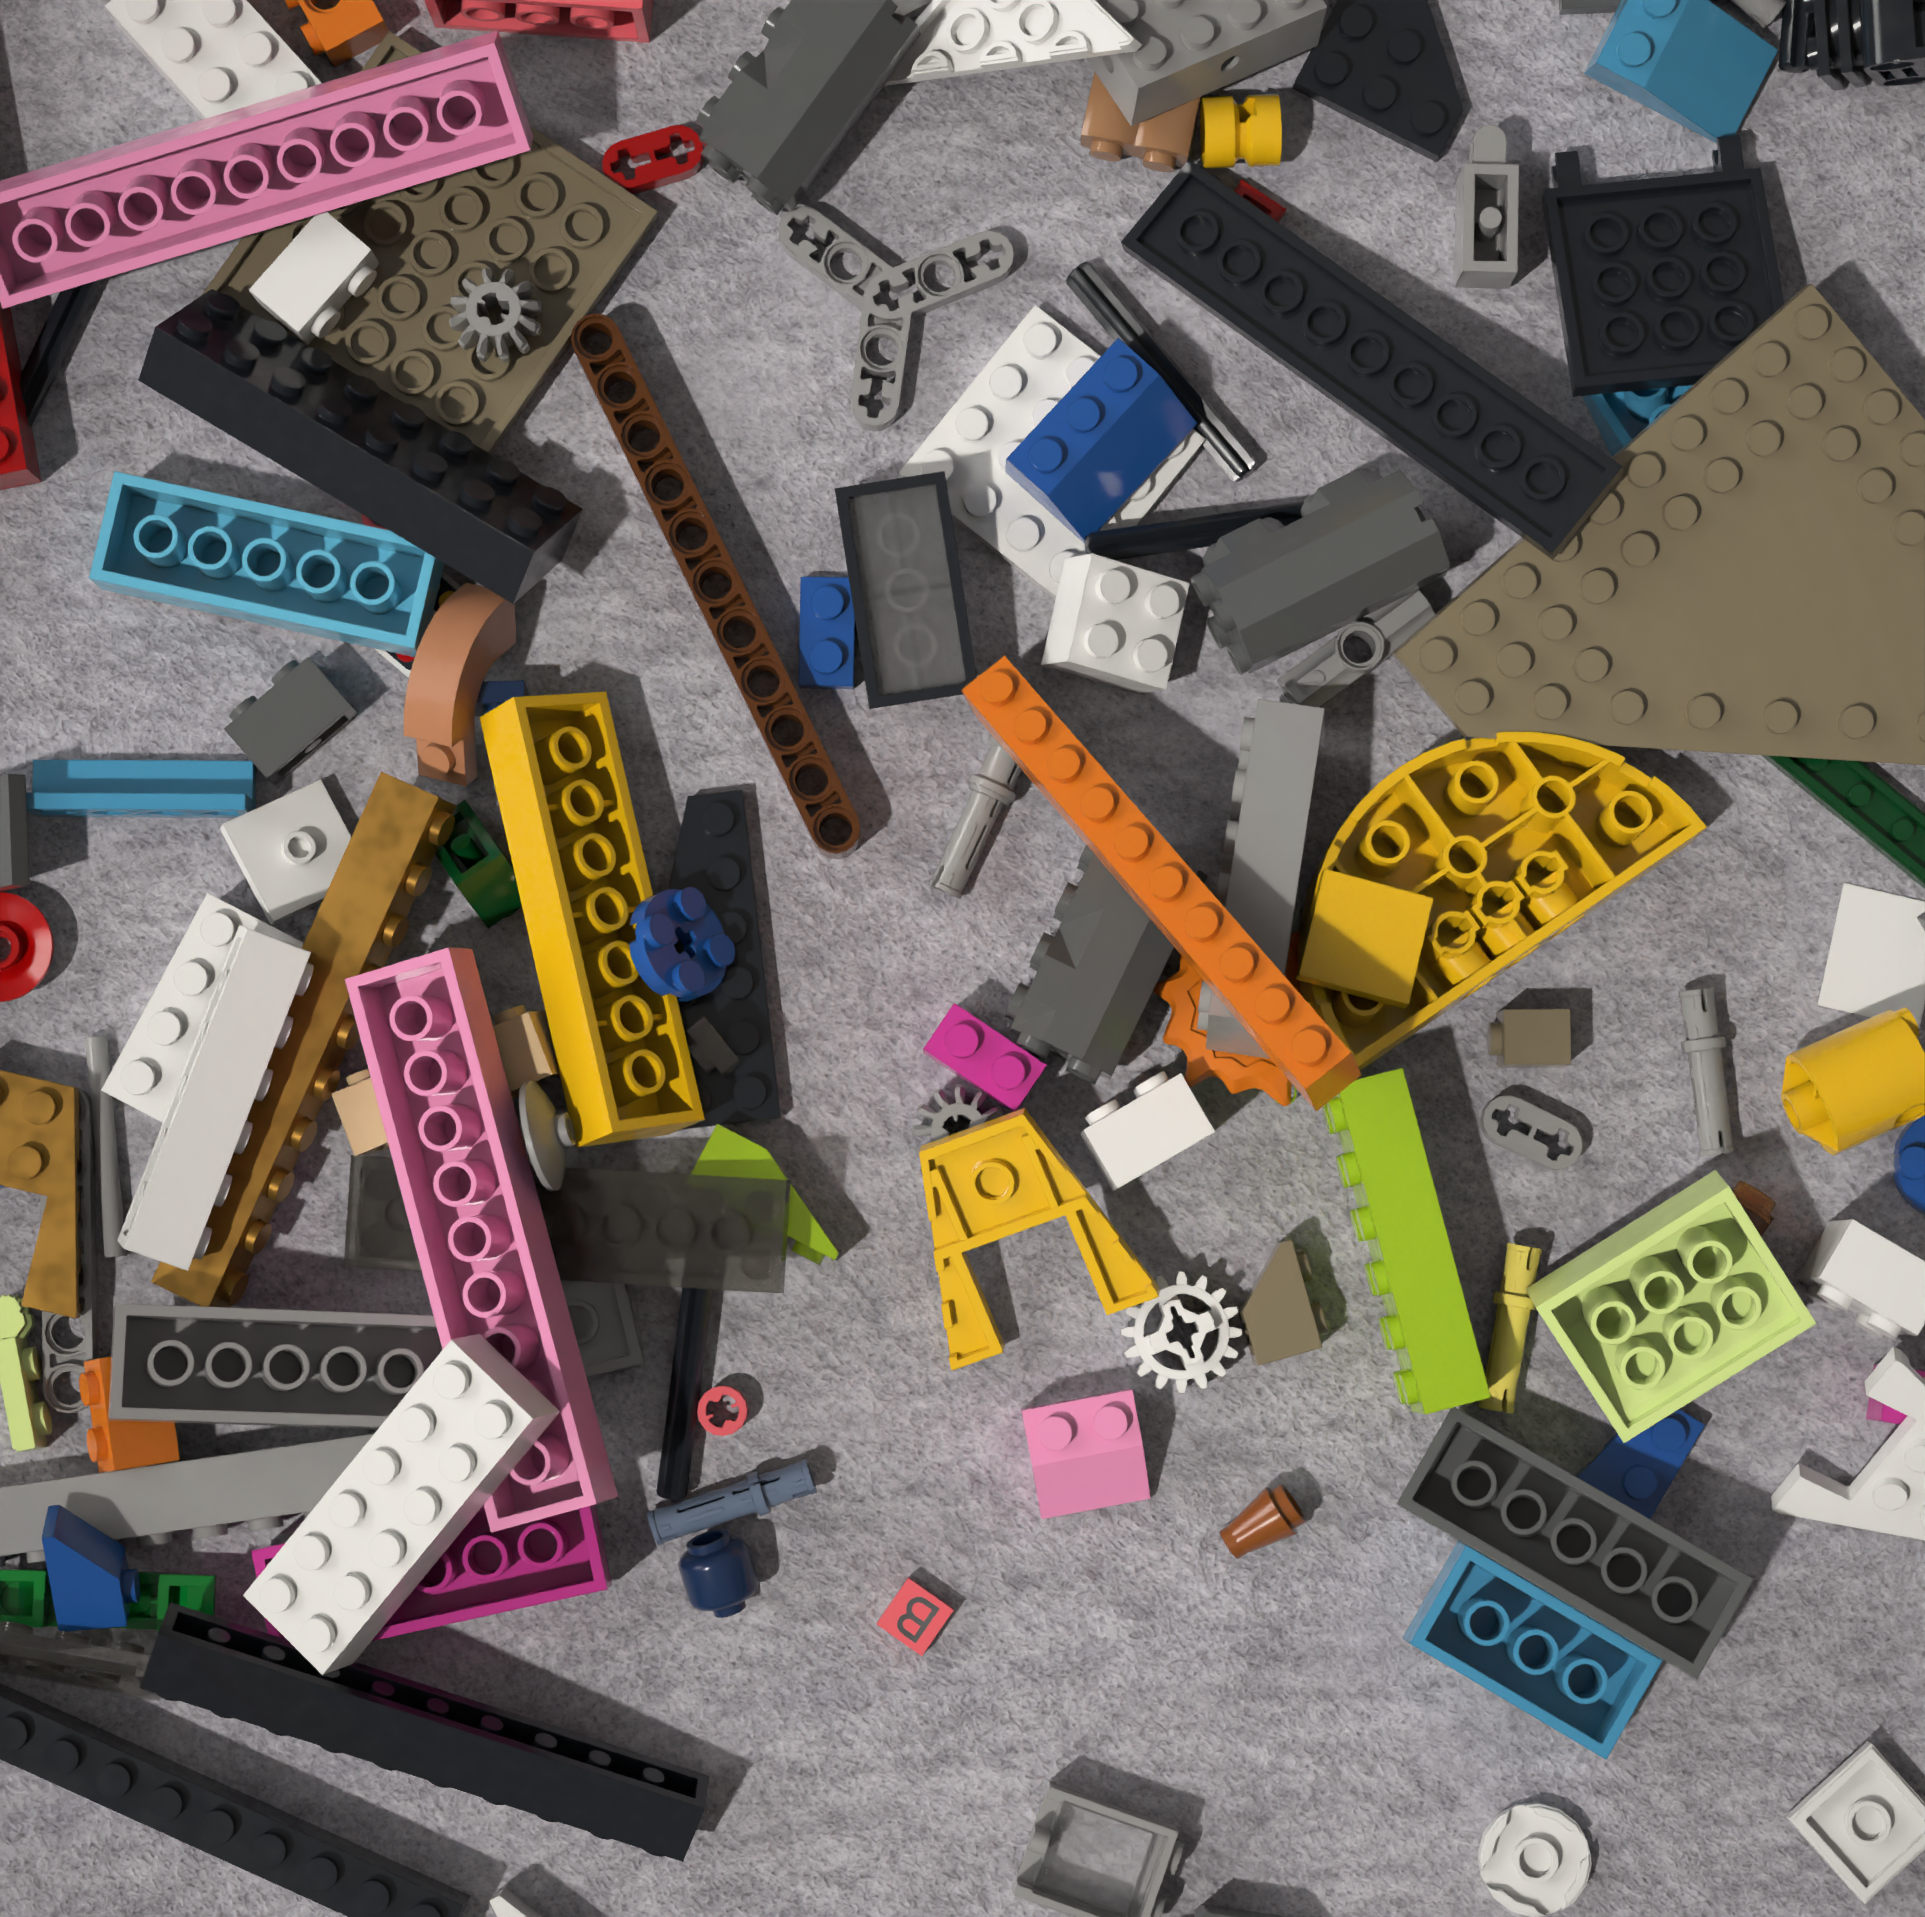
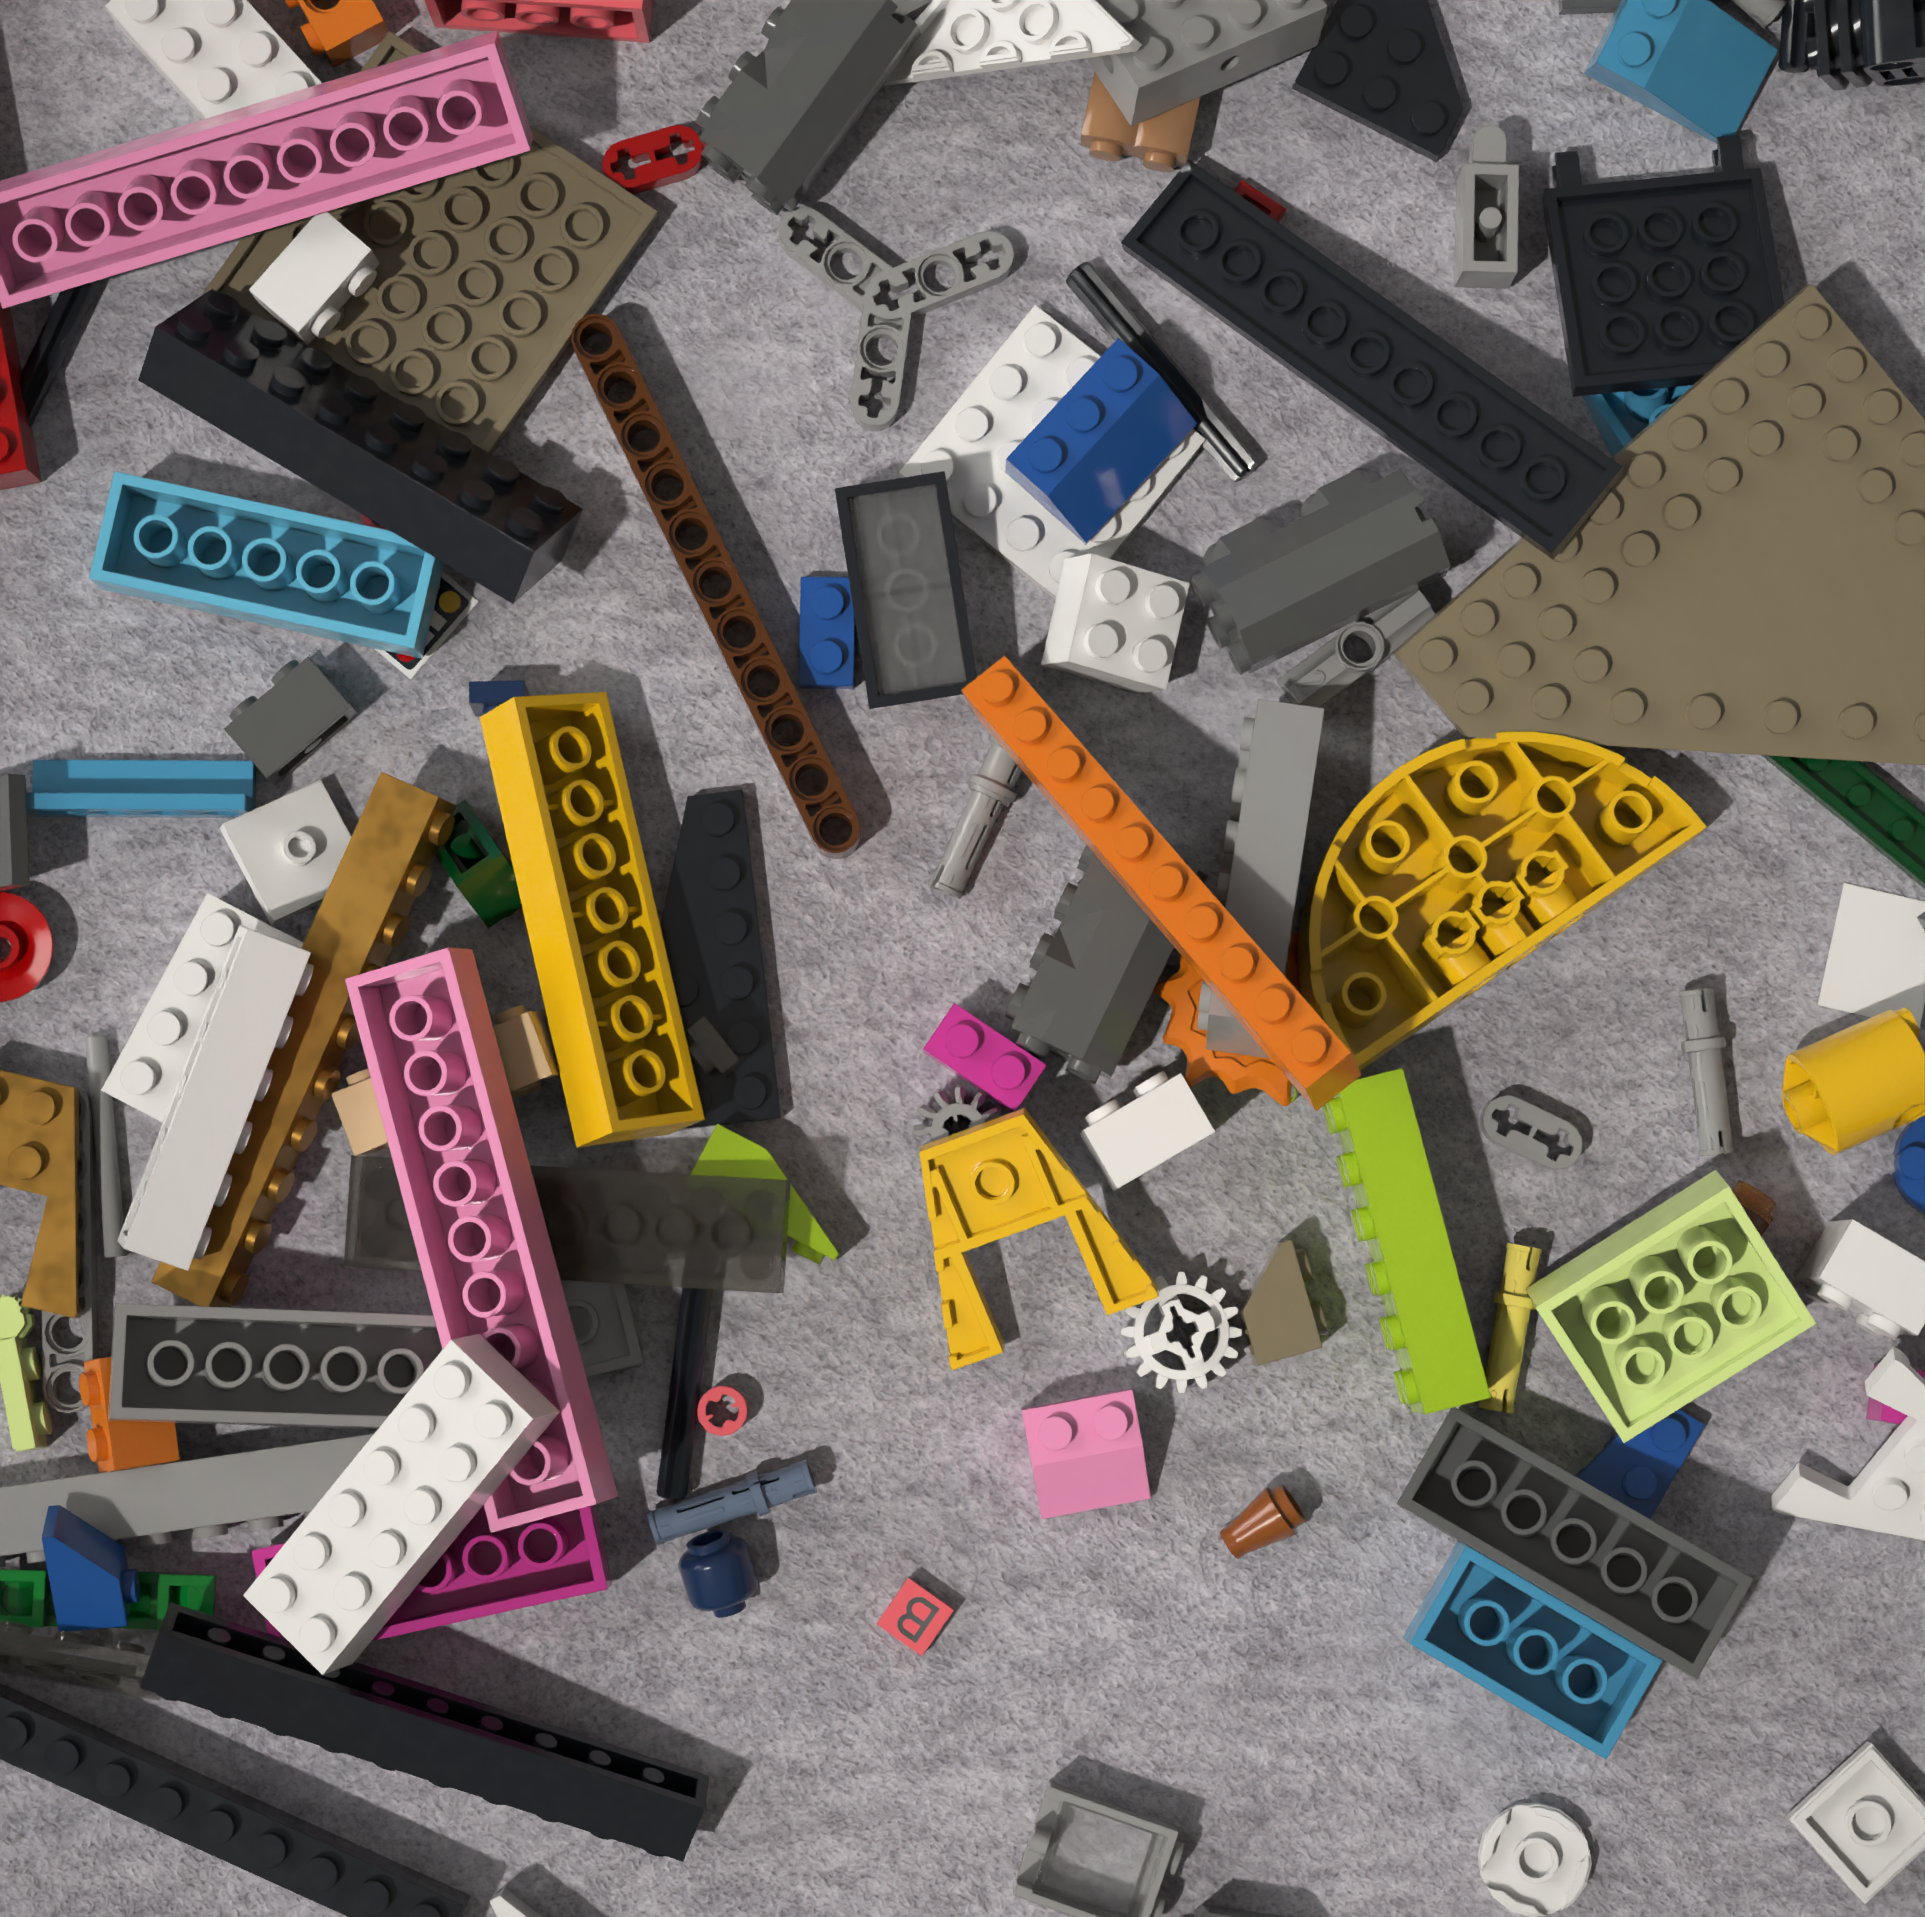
nougat arch [404,583,516,786] -> none
light grey gear [449,268,543,363] -> none
light grey dish [519,1080,576,1192] -> none
blue plate [629,887,735,1002] -> none
black axle [1085,501,1305,560] -> none
yellow wheel [1200,94,1282,169] -> none
yellow tile [1296,869,1434,1009] -> none
dark tan brick [1487,1009,1571,1068] -> none

